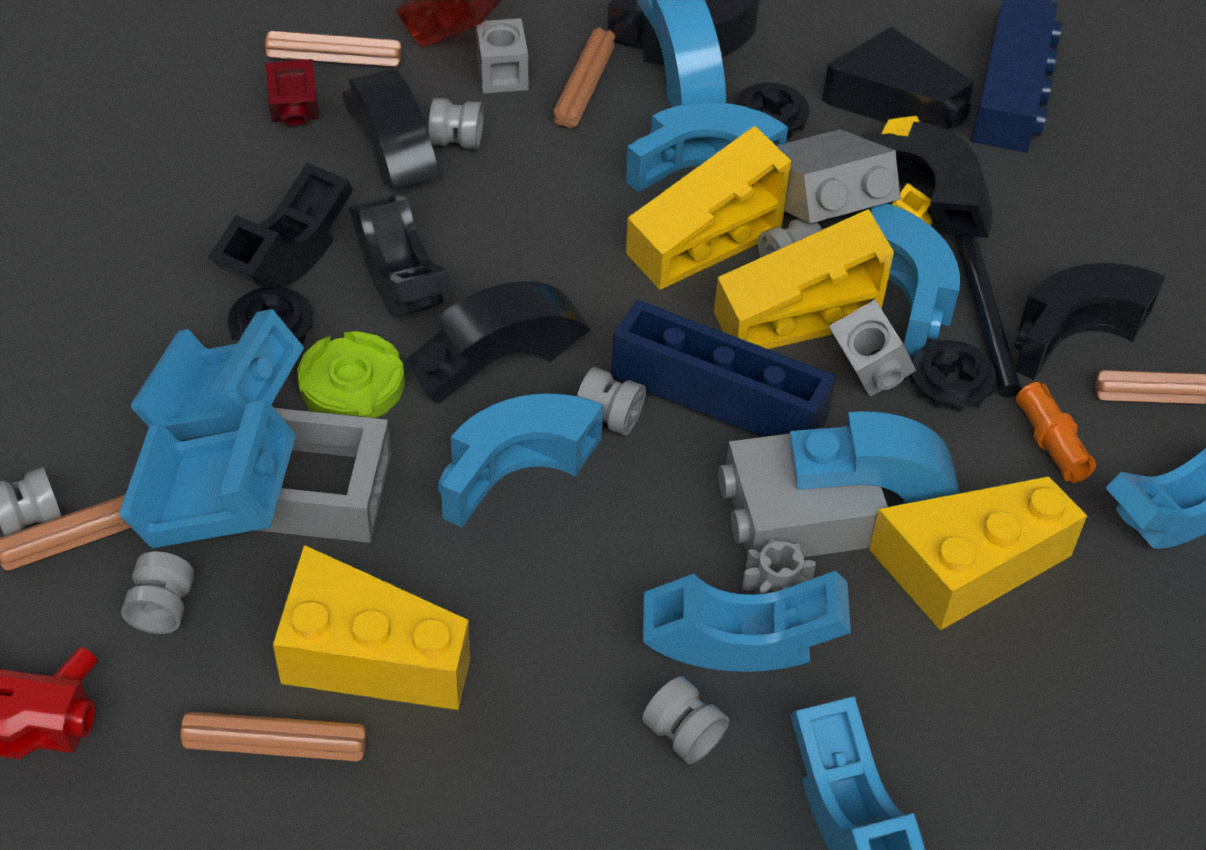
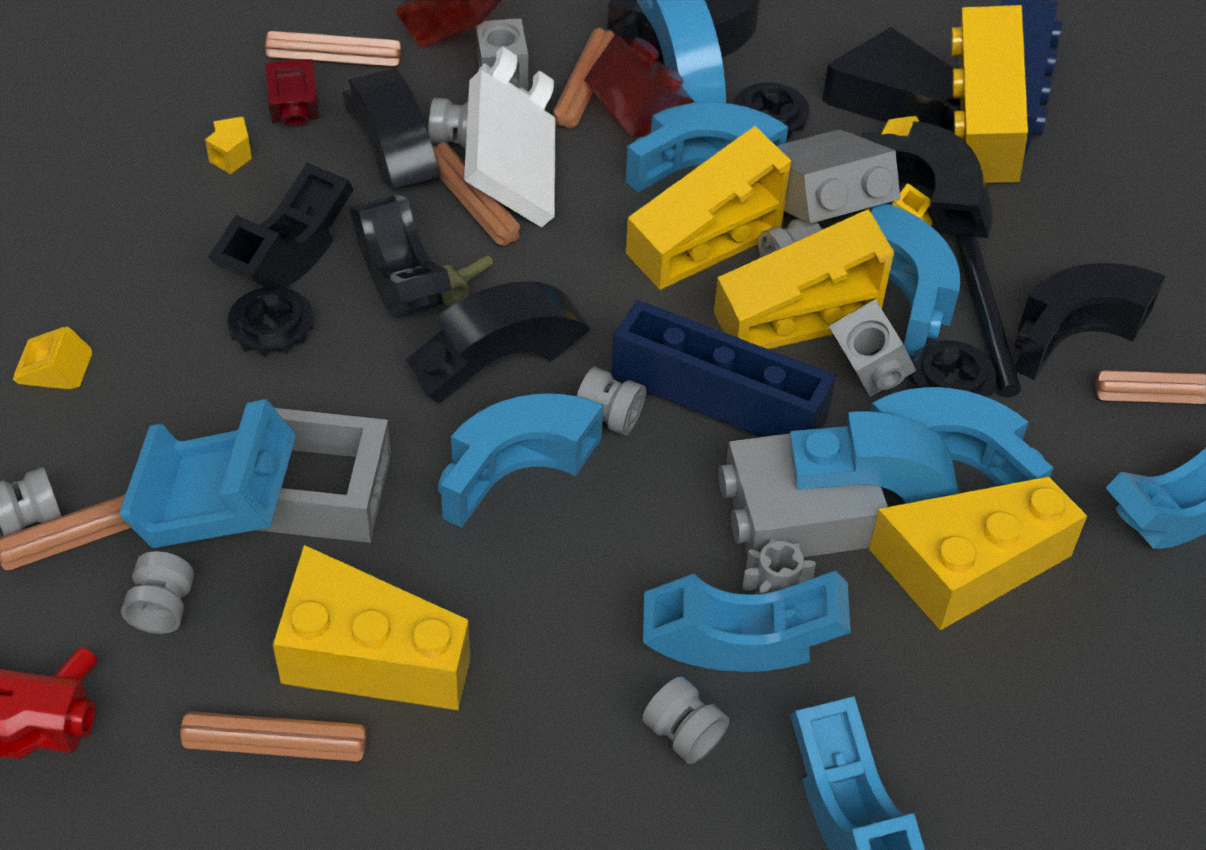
dark azure panel [131,309,304,441] -> none
lime tile [297,331,405,418] -> none
orange pin [1016,382,1097,483] -> none
none -> yellow slope [13,326,92,389]
none -> yellow piece [205,117,252,175]
none -> nougat axle [433,142,520,247]
none -> olive hand [442,255,493,307]
none -> white tile [464,46,555,228]
none -> clear red brick [584,35,694,138]
none -> dark azure arch [870,387,1054,486]
none -> yellow wedge [951,5,1028,183]

